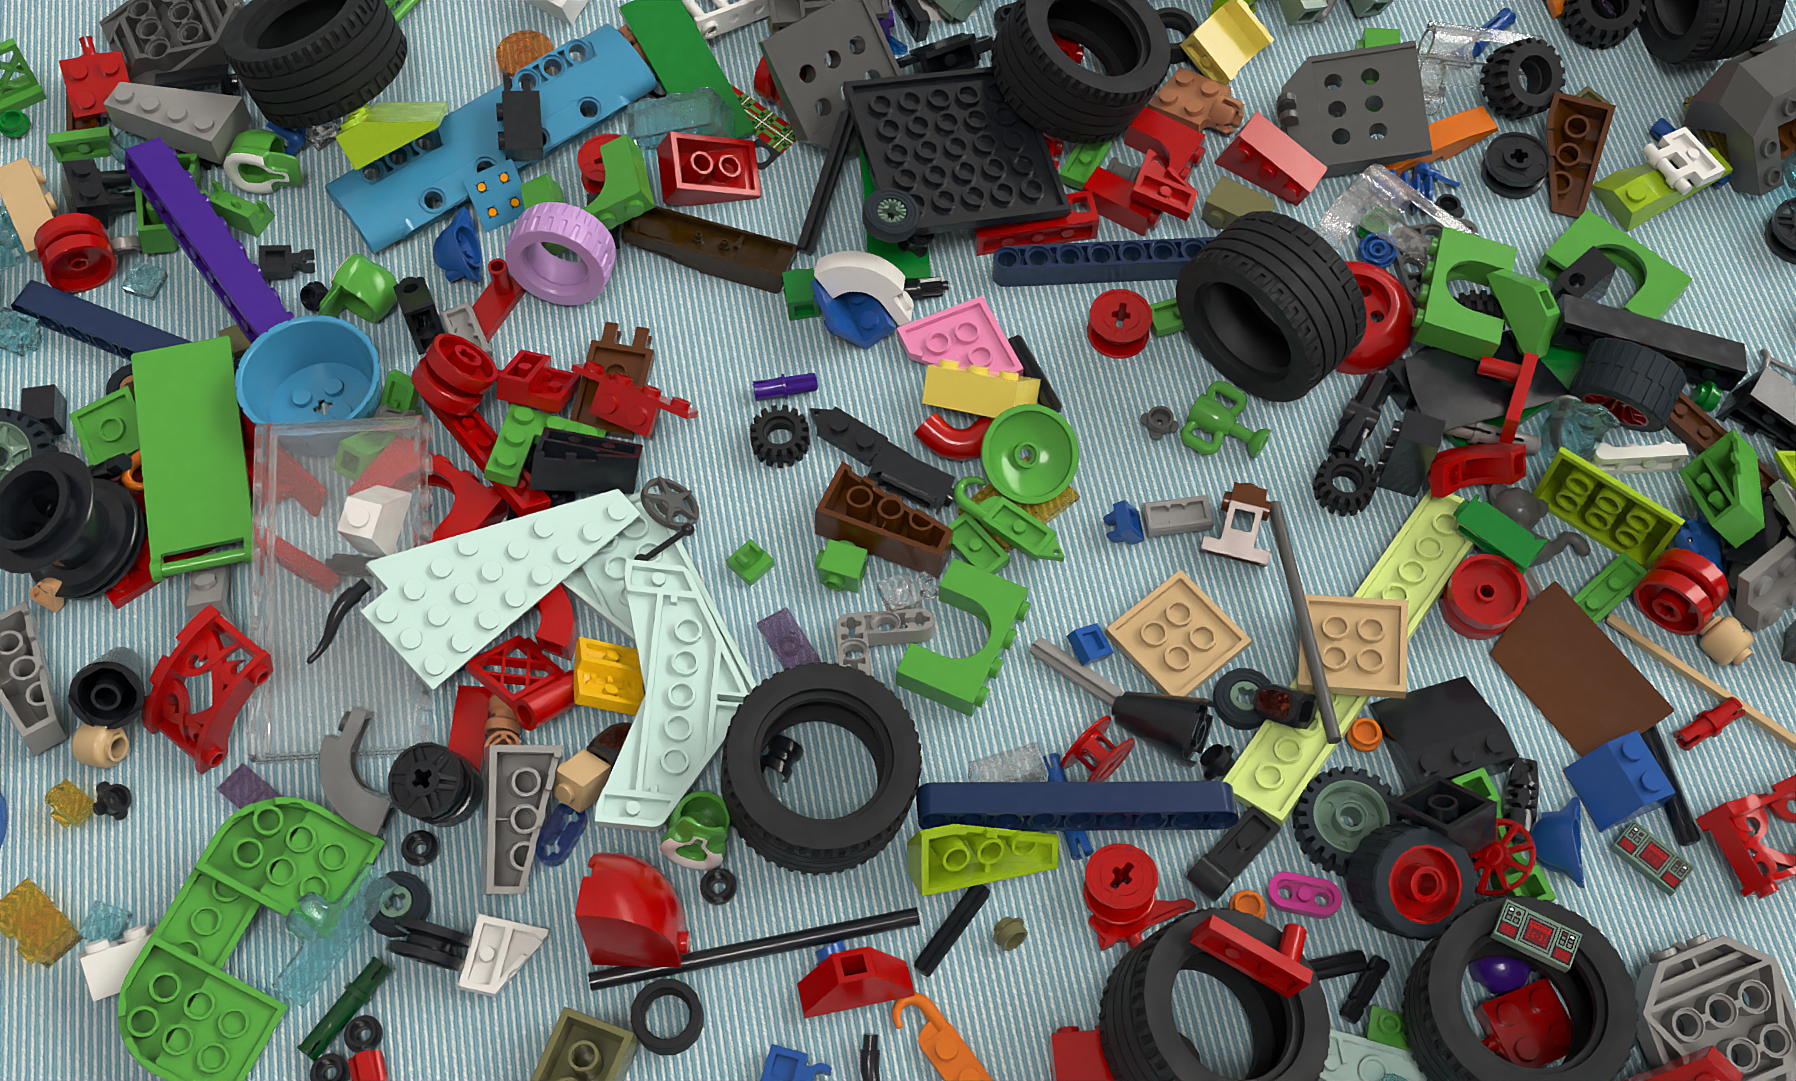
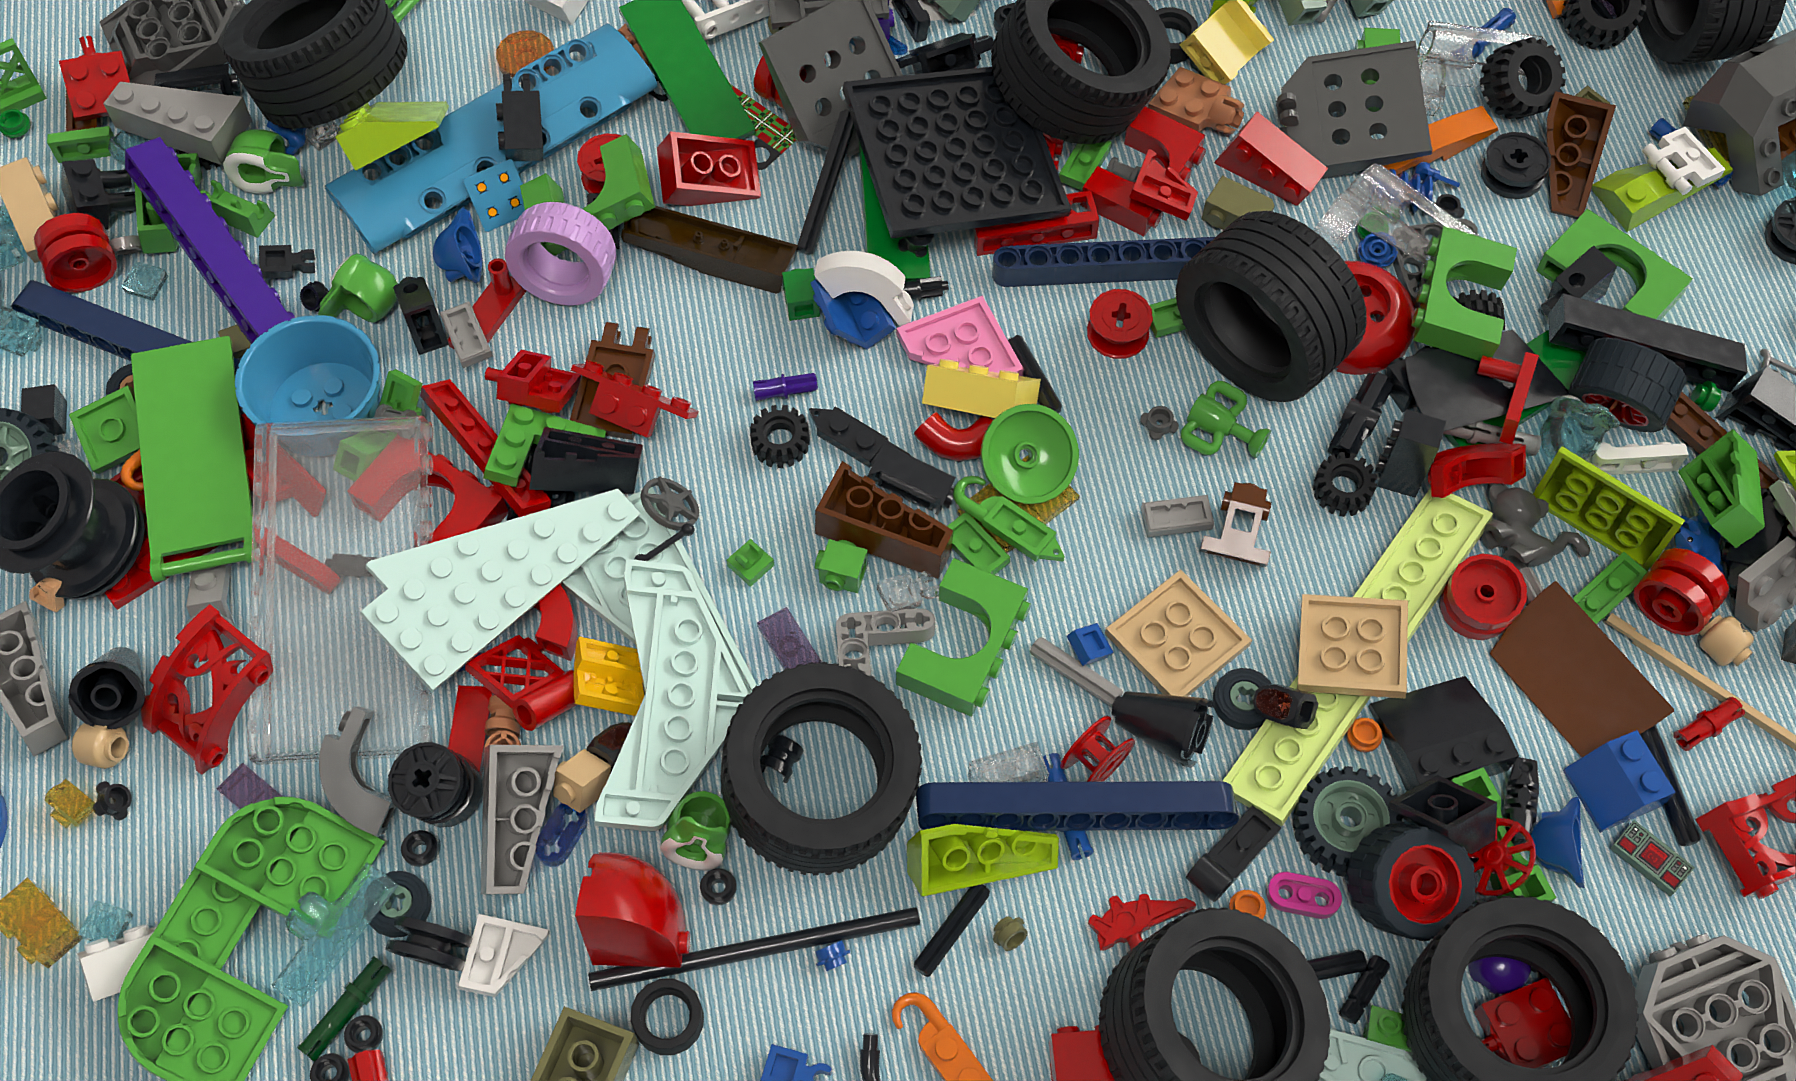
black piece [88,453,132,480] -> none
black animal [307,579,371,664] -> none
white slope [337,485,412,557] -> none
red wheel [411,334,498,416] -> none
clear light blue wedge [627,87,736,150] -> none
red slope [797,946,915,1019] -> none
black bush [862,188,920,243] -> none
red piece [1083,843,1158,926] -> none
blue tile [1103,500,1144,545] -> none
red piece [1189,914,1313,998] -> none
black plate [1200,744,1235,780] -> none
dark grey piece [1269,501,1342,744] -> none
green window [1453,494,1548,575] -> none
bright green slope [1486,269,1561,359] -> none
tile [1490,899,1582,973] -> none

